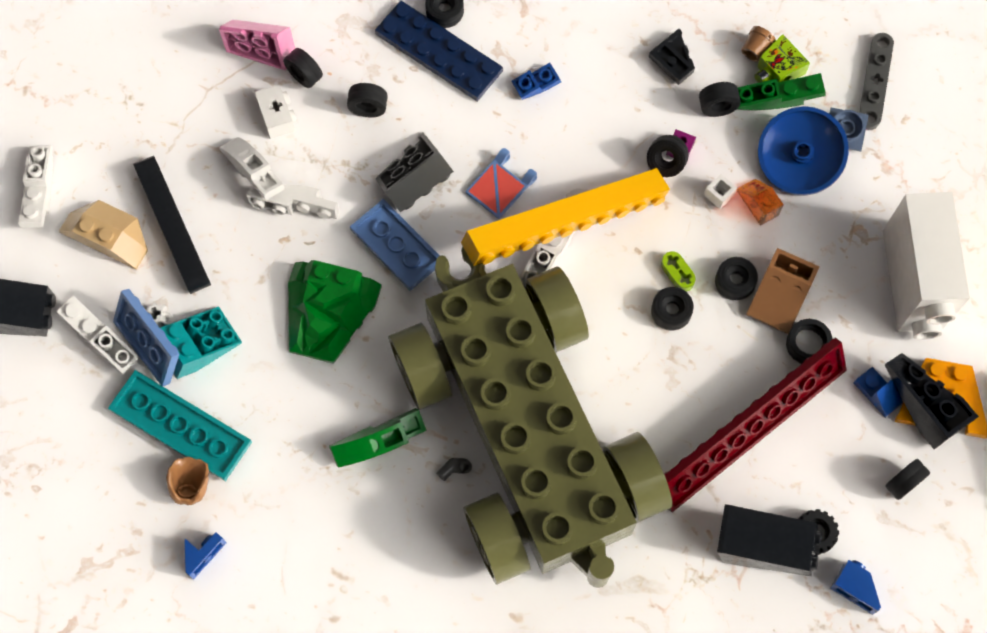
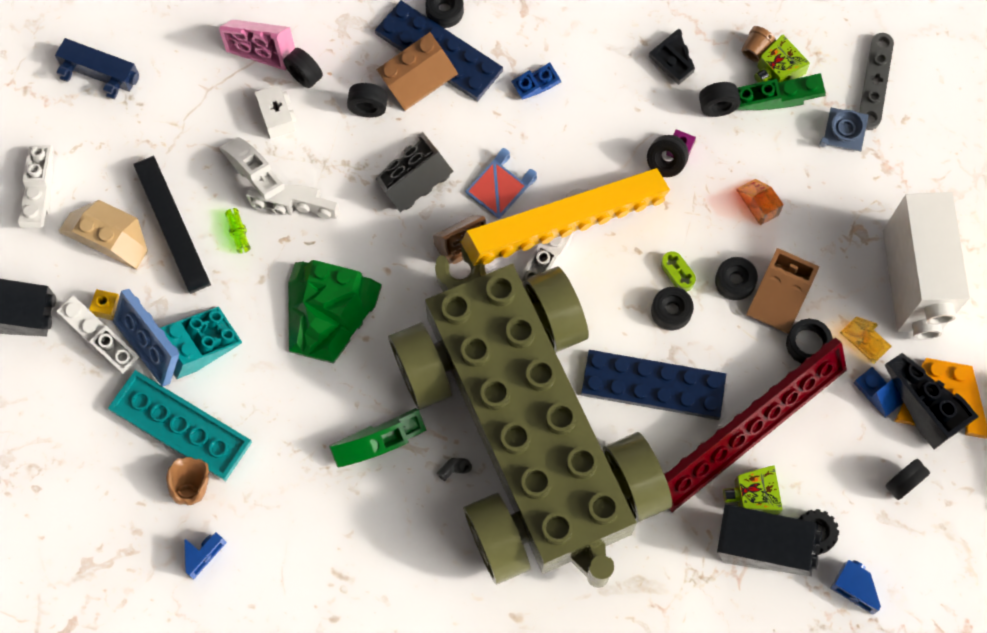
white gear [144,302,172,328] -> none
medium blue plate [350,199,440,291] -> none
white plate [704,174,737,209] -> none
blue dish [758,106,849,196] -> none
none -> dark blue brick [55,38,139,99]
none -> yellow plate [89,289,119,320]
none -> clear neon green pin [225,208,251,254]
none -> medium nougat slope [376,32,458,111]
none -> medium nougat slope [433,215,486,264]
none -> dark blue plate [581,350,727,420]
none -> lime torso [723,465,783,515]
none -> clear yellow slope [840,316,892,364]

